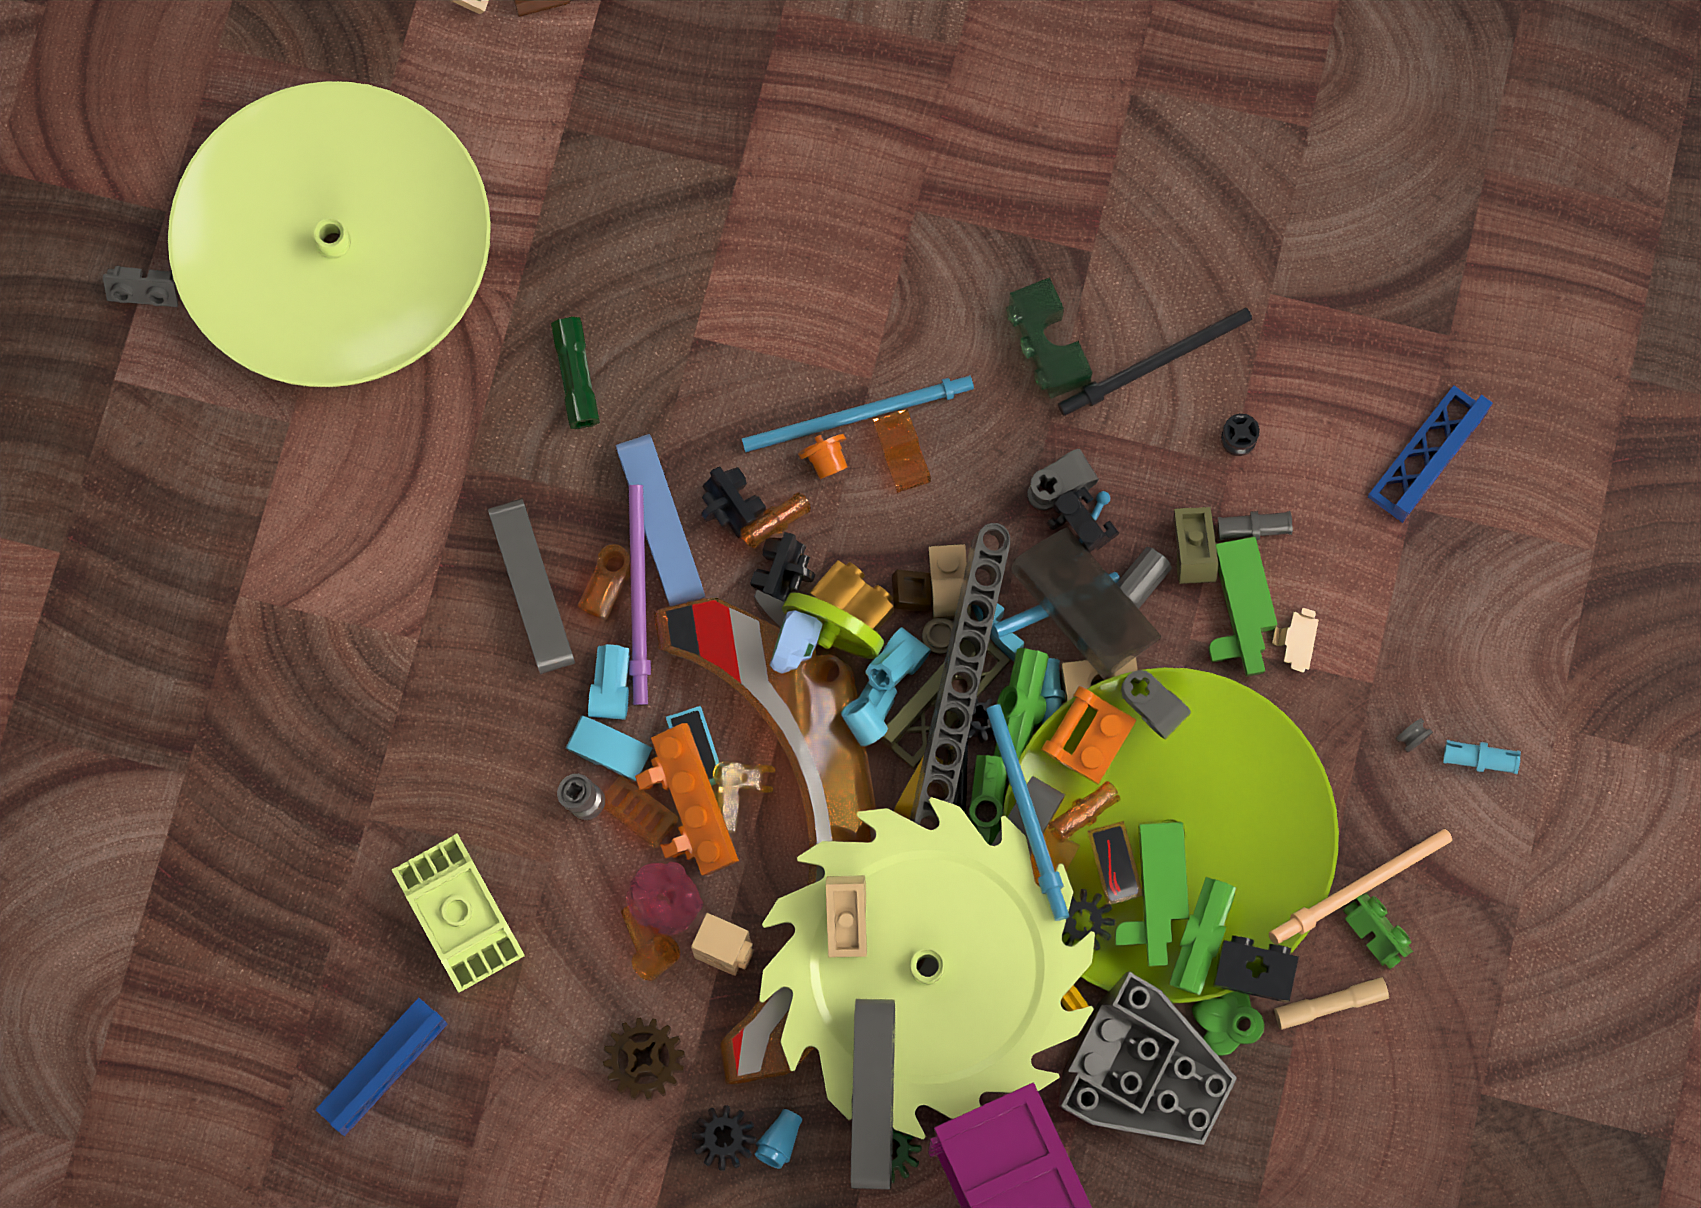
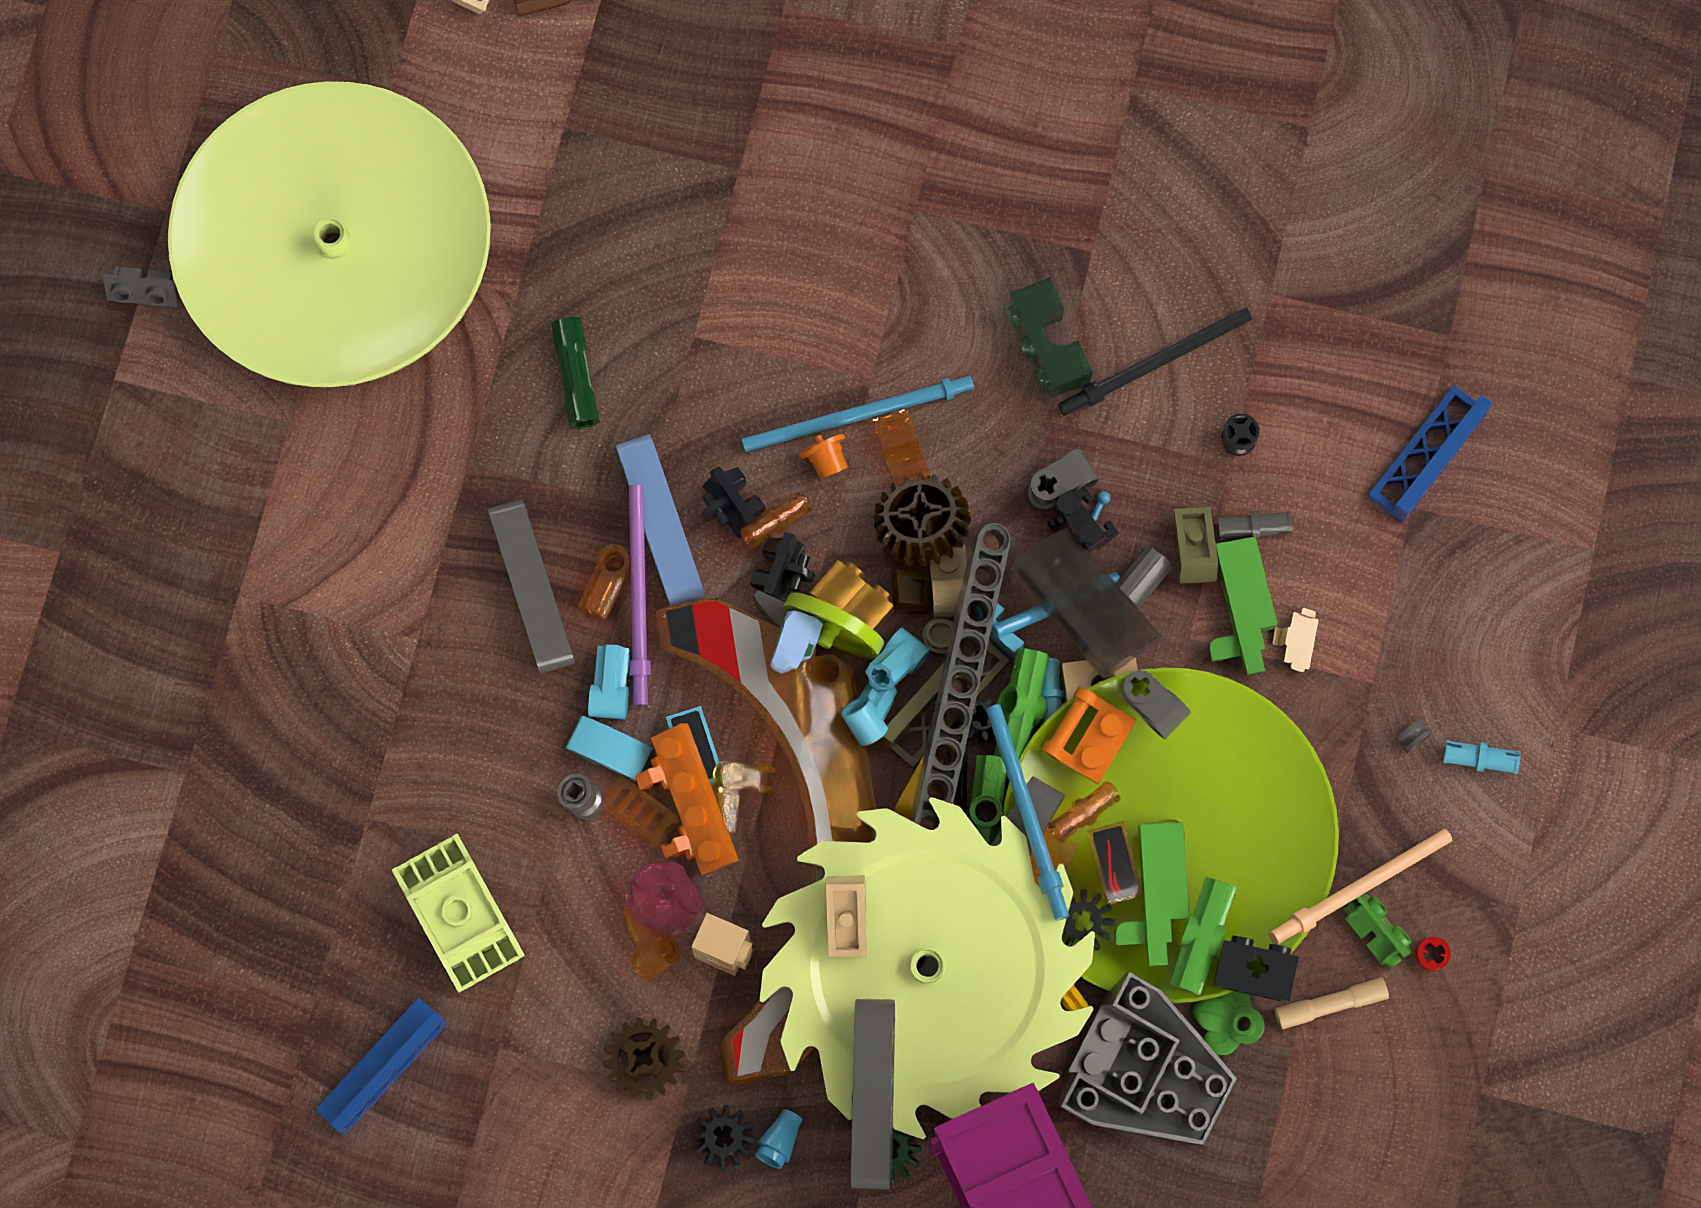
none -> dark brown gear [872,472,972,569]
none -> red bush [1415,937,1451,971]

